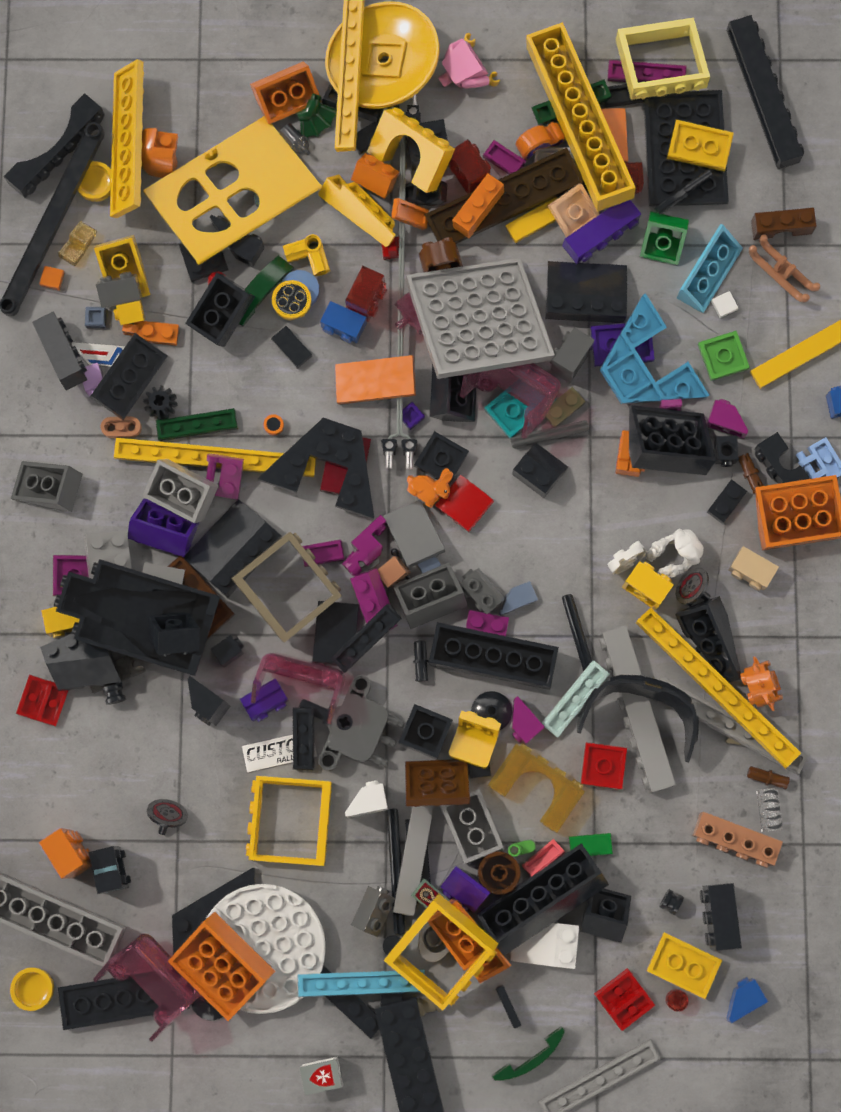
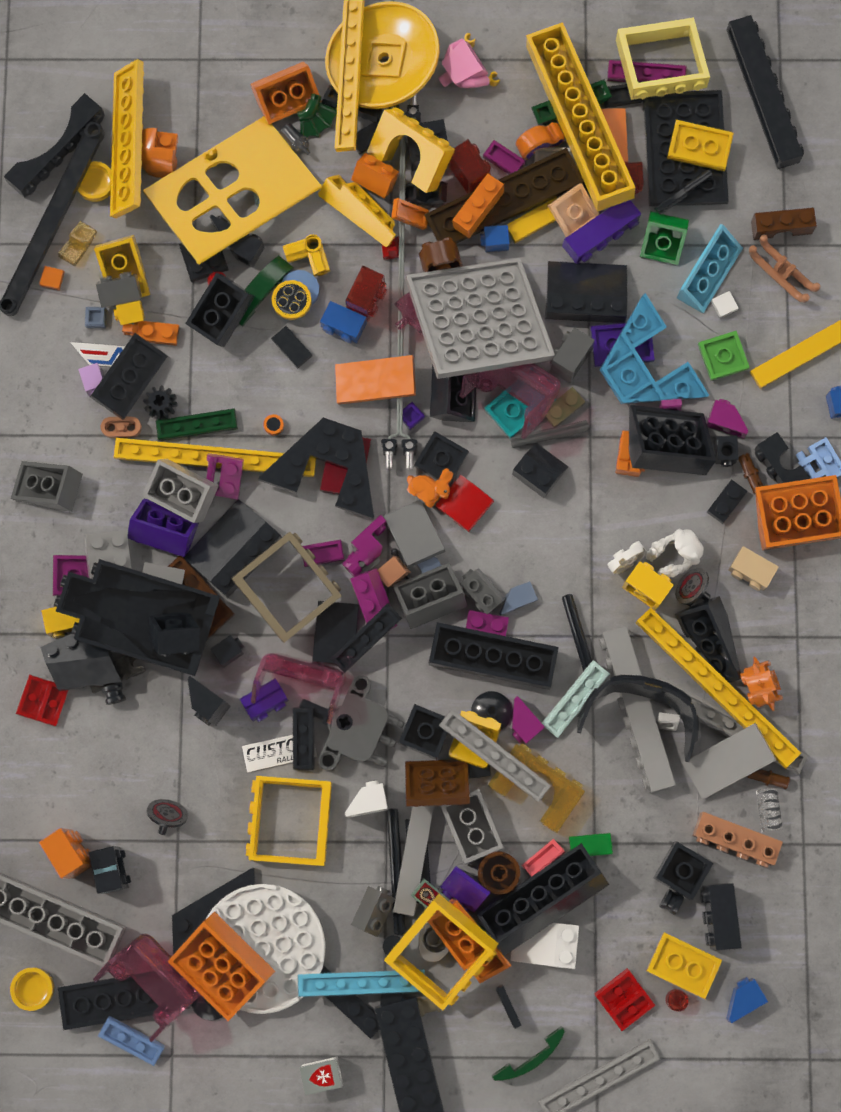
black brick [32,311,87,391] -> none
black axle [413,640,429,682] -> none
bright green piece [508,839,536,857] -> none
red plate [580,742,627,790] -> none
black slope [580,889,631,943] -> none
none -> medium blue tile [98,1016,165,1066]
none -> light grey tile [439,709,551,802]
none -> blue brick [480,225,509,252]
none -> black brick [653,841,714,900]
none -> white tile [656,712,680,731]
none -> light grey tile [682,723,777,799]

